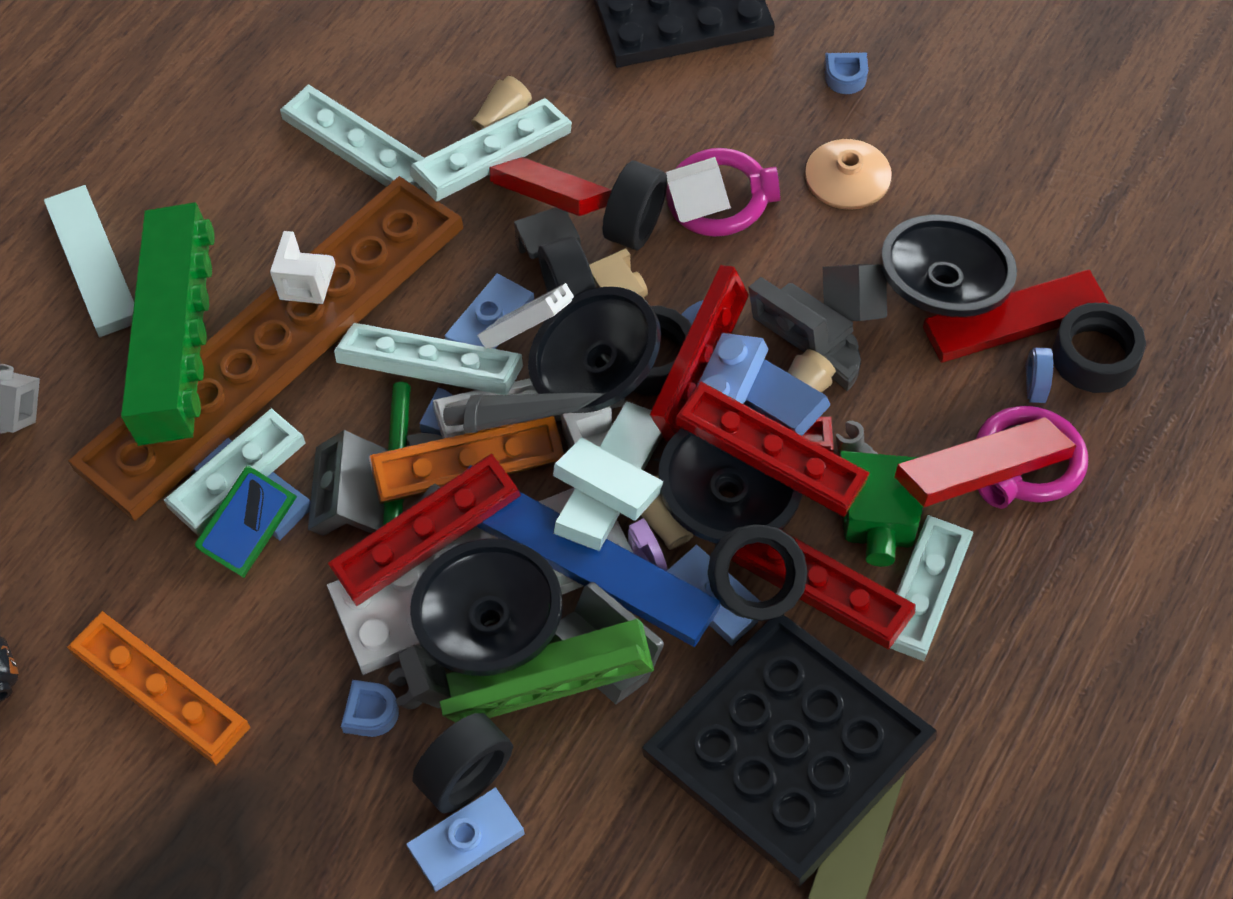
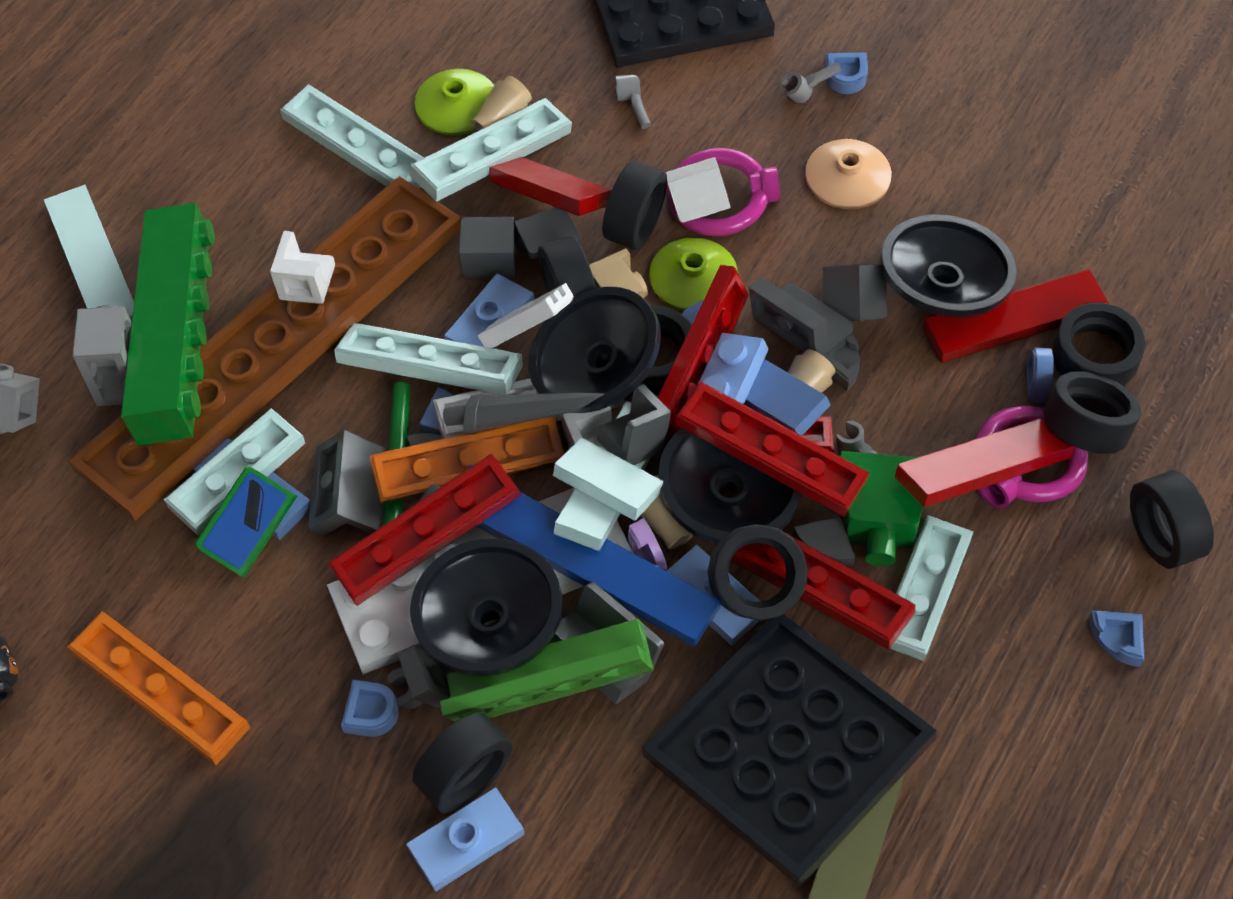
none -> light grey brick [73,305,132,406]
none -> lime dish [415,69,494,136]
none -> dark grey panel [459,217,517,280]
none -> dark grey panel [597,384,671,465]
none -> light grey hand [616,75,651,129]
none -> lime dish [649,237,738,312]
none -> light grey hand [781,62,842,103]
none -> dark grey tile [793,516,855,567]
none -> black tyre [1043,372,1142,454]
none -> medium blue tile [1089,610,1144,667]
none -> black tyre [1130,470,1214,569]

